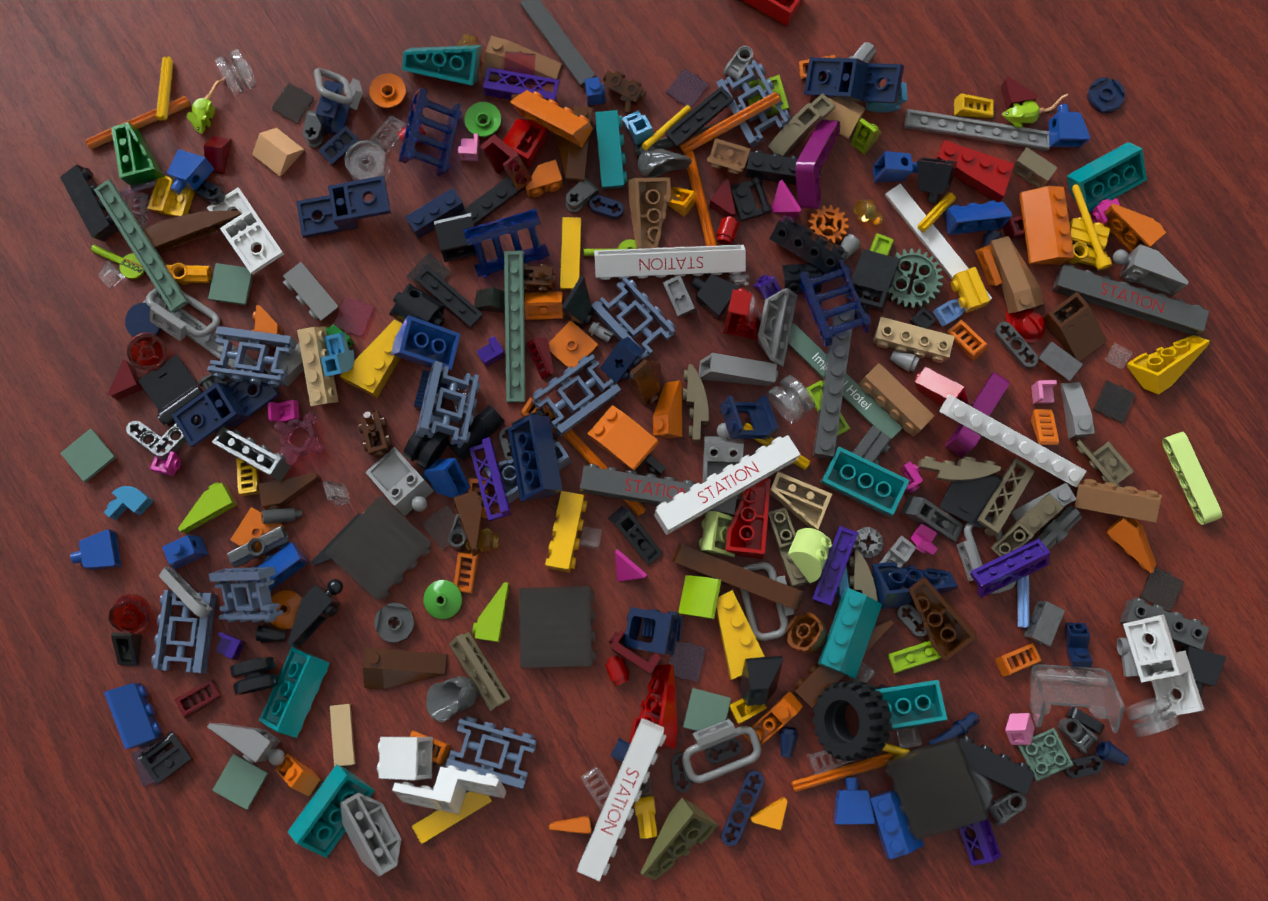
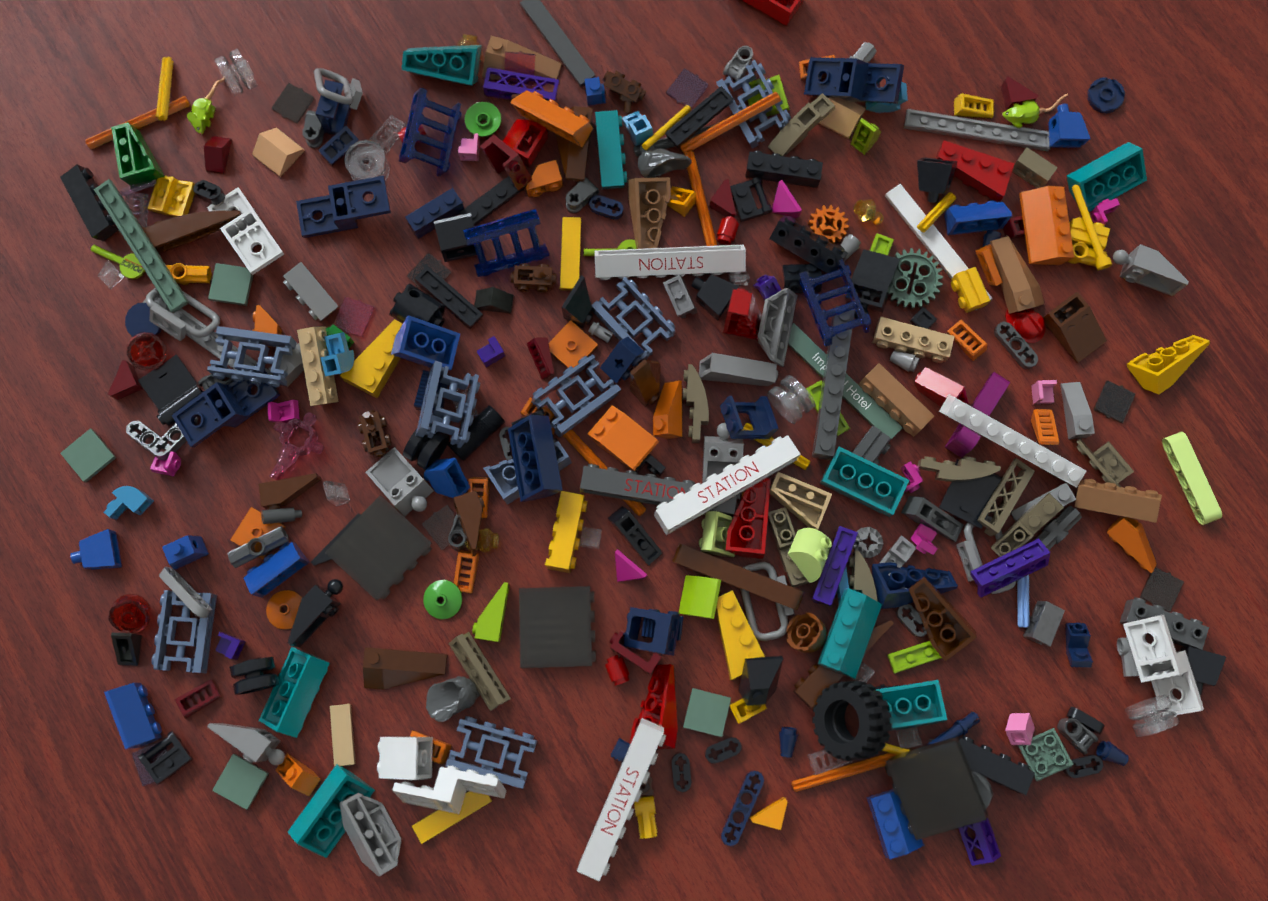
blue torso [167,149,214,195] -> none
lime slope [178,482,237,534] -> none
sand blue fence [209,567,283,622] -> none
dark grey brick [212,427,291,482] -> none
yellow slope [237,458,260,496] -> none
black cone [256,624,287,644] -> none
orange dish [369,73,406,108] -> none
dark grey plate [374,603,415,643] -> none
dark purple fence [469,438,512,521] -> none
sand green tile [504,251,526,403] -> none
orange panel [524,291,563,320] -> none
orange slope [549,816,592,834] -> none
clear slope [580,766,611,811] -> none
olive wedge [640,798,718,880] -> none
piece [669,641,706,682] -> none
light grey bar [682,719,761,784] -> none
medium nougat bracket [707,138,751,174] -> none
orange slope [743,691,803,745] -> none
magenta beam [795,120,840,209] -> none
blue torso [833,777,875,824] -> none
blue torso [872,151,918,183] -> none
medium blue plate [932,299,965,327] -> none
dark grey piece [986,791,1026,826] -> none
orange slope [995,643,1042,677] -> none
clear windscreen [1030,664,1125,732] -> none
flat silver hinge [1038,342,1083,381] -> none
dark grey brick [1052,265,1209,336] -> none
orange slope [1104,203,1166,253] -> none
clear slope [1105,342,1133,369] -> none

